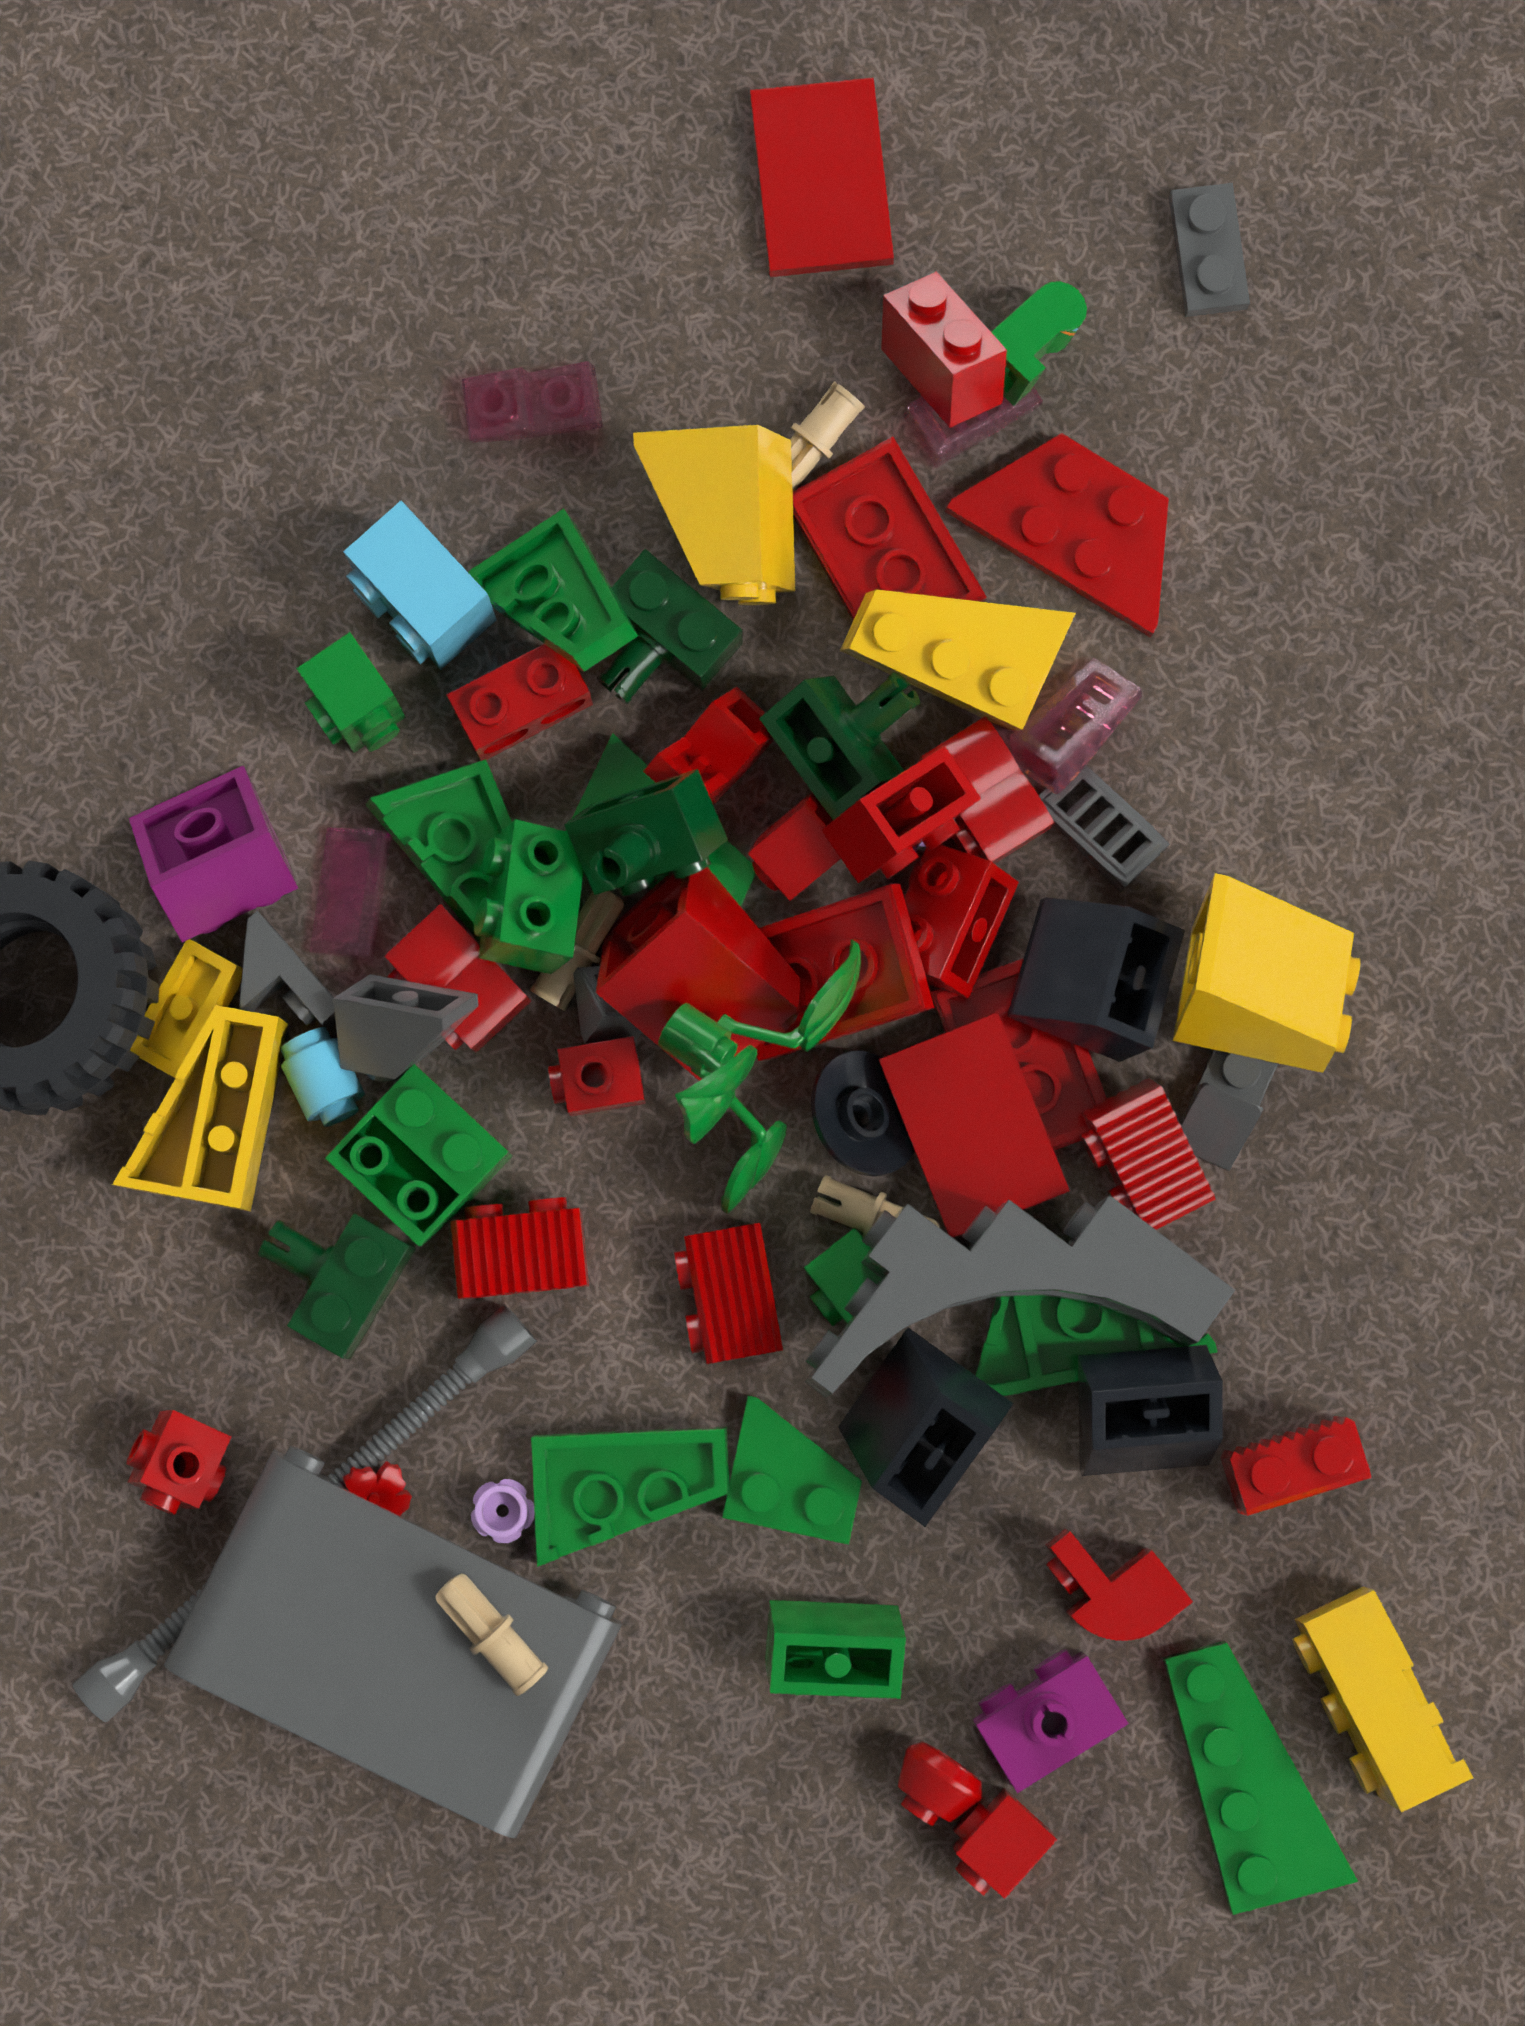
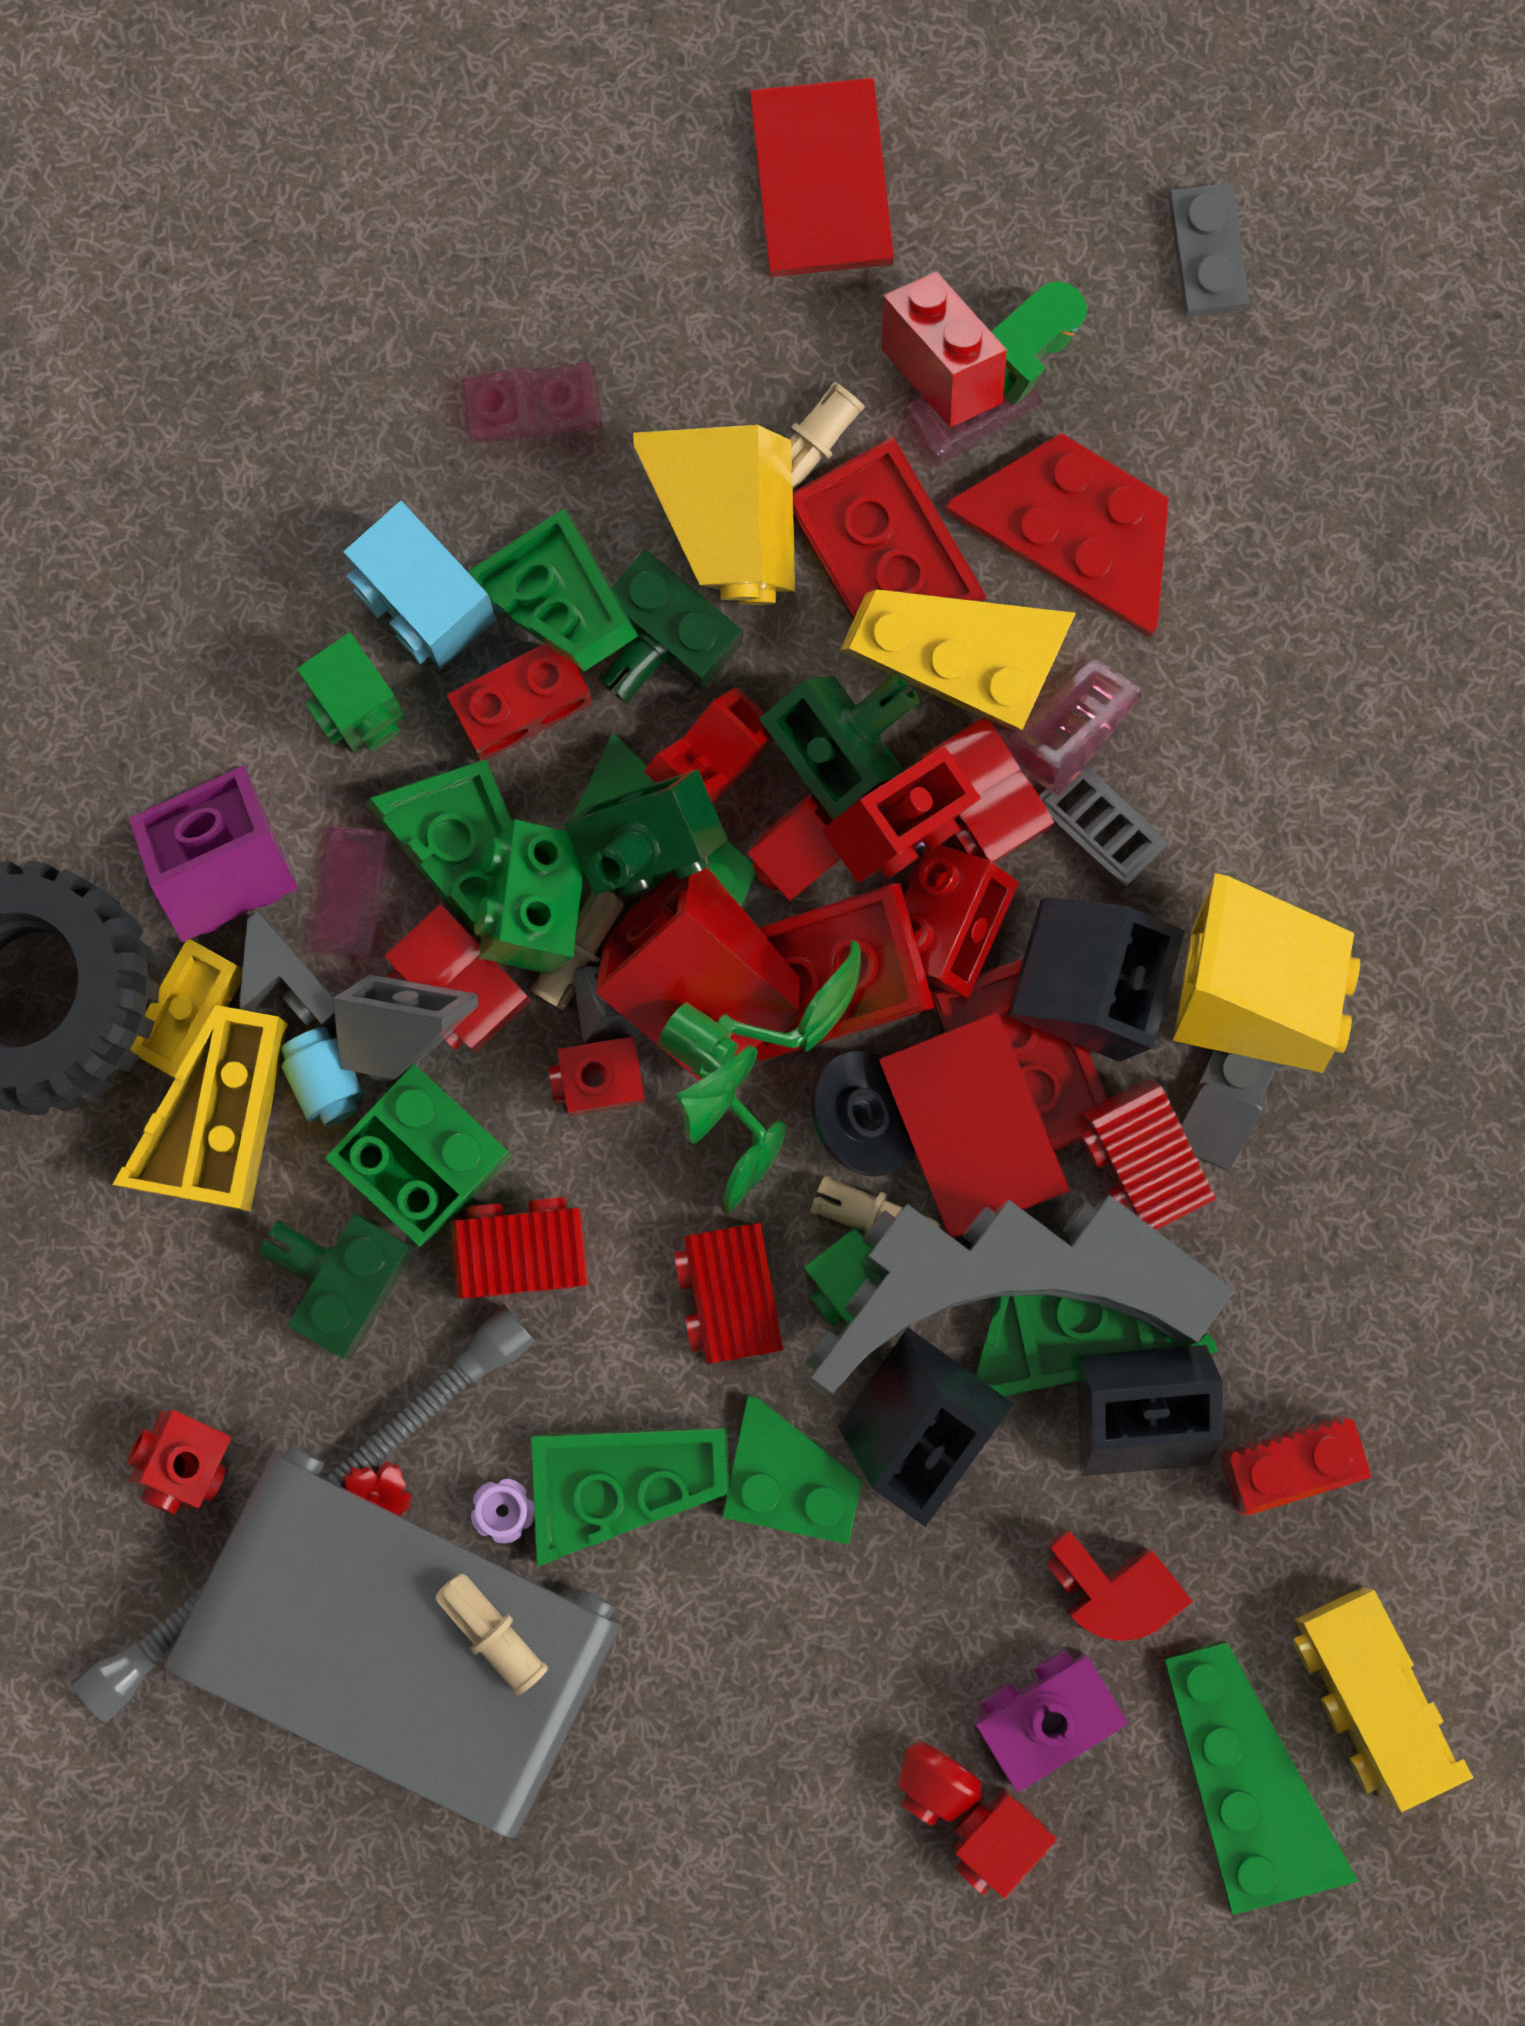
green brick [765,1600,906,1699] -> none

